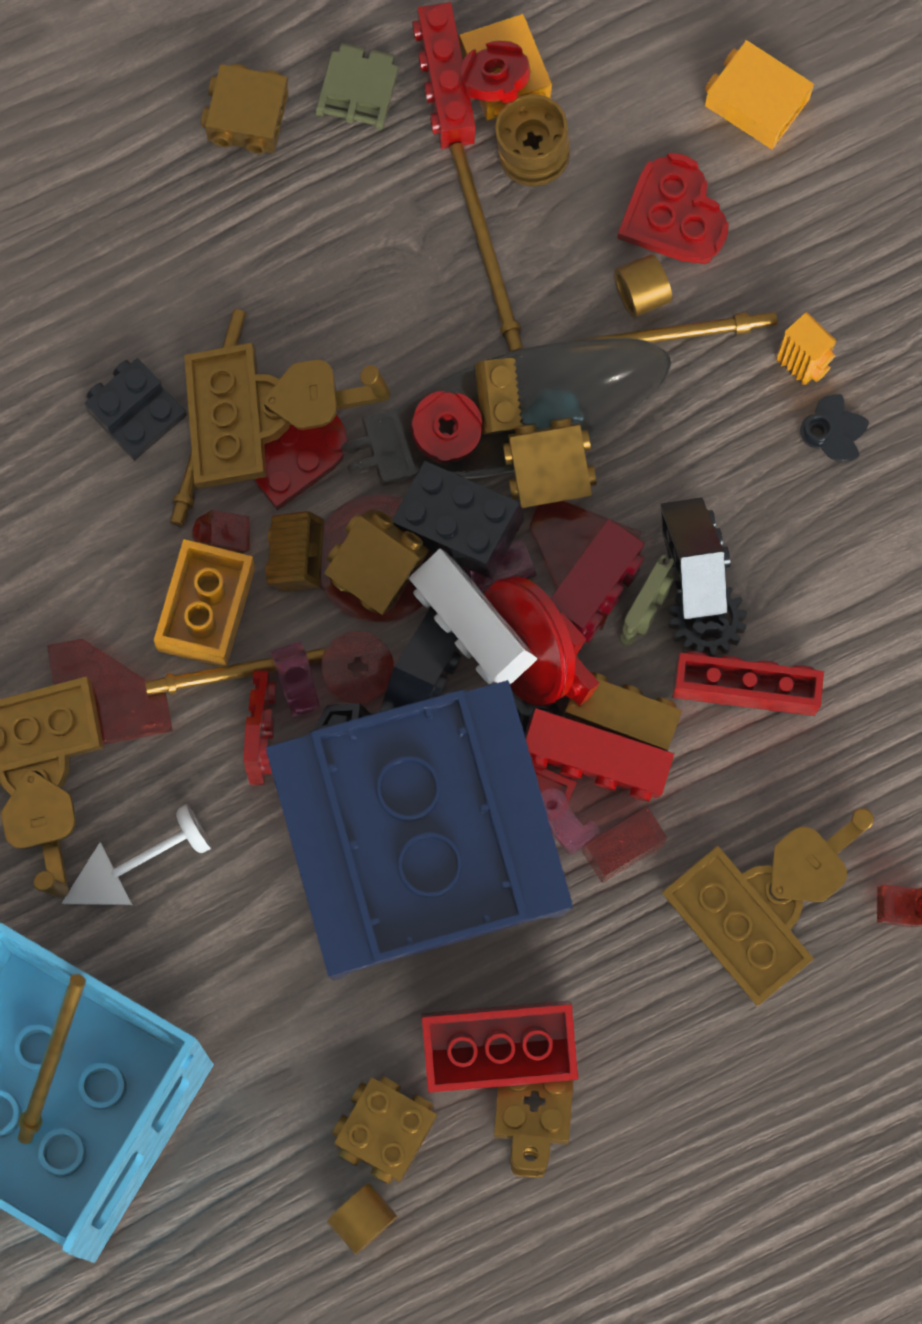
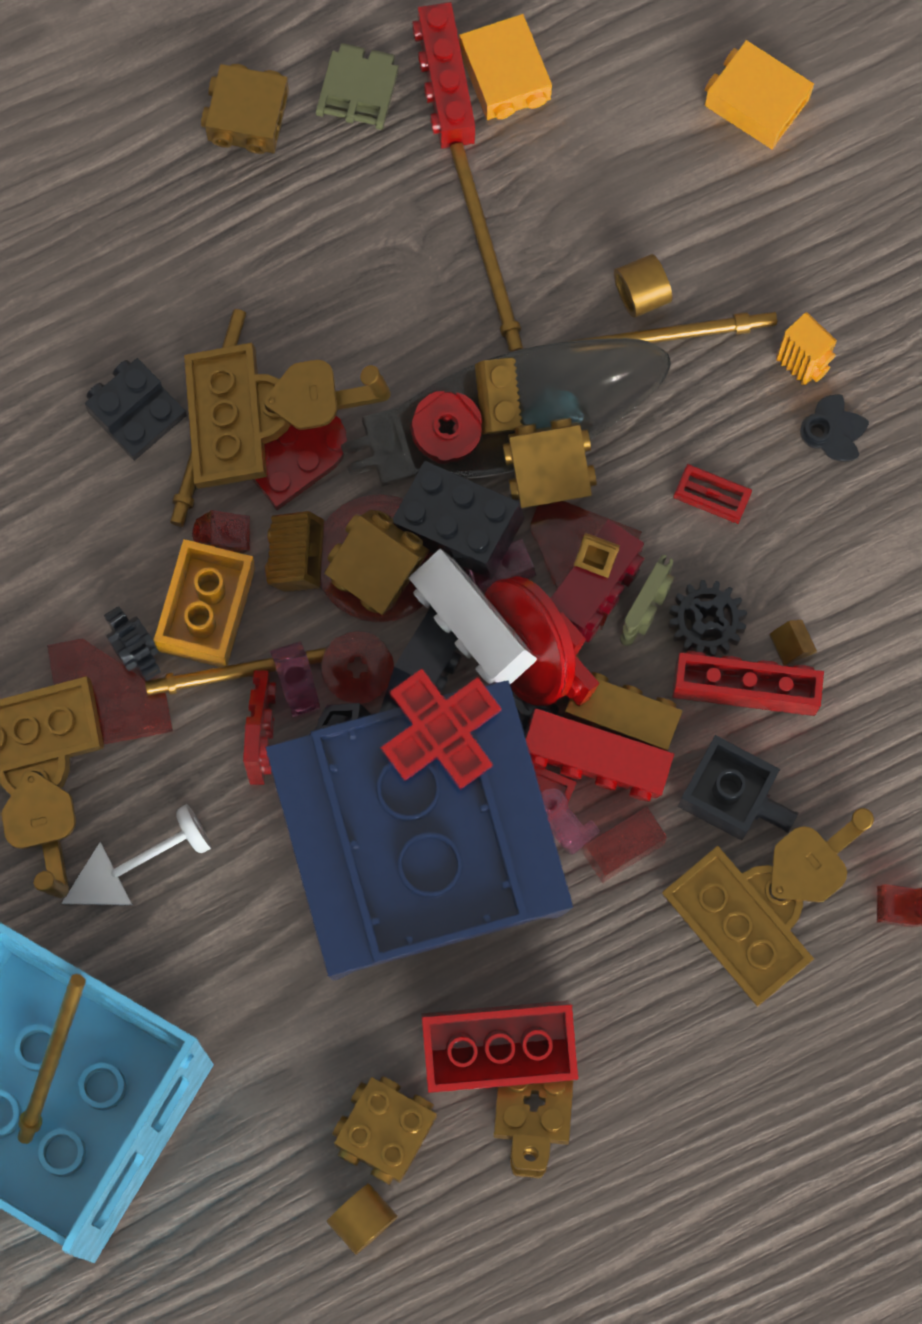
red plate [460,41,531,103] -> none
pearl gold wheel [495,94,571,187] -> none
red plate [617,153,729,264] -> none
black wedge [660,497,731,619] -> none
none -> black gear [104,606,161,681]
none -> red plate [381,669,502,790]
none -> pearl gold slope [574,533,620,578]
none -> red tile [673,464,752,524]
none -> black brick [677,735,799,841]
none -> pearl gold slope [769,620,817,666]

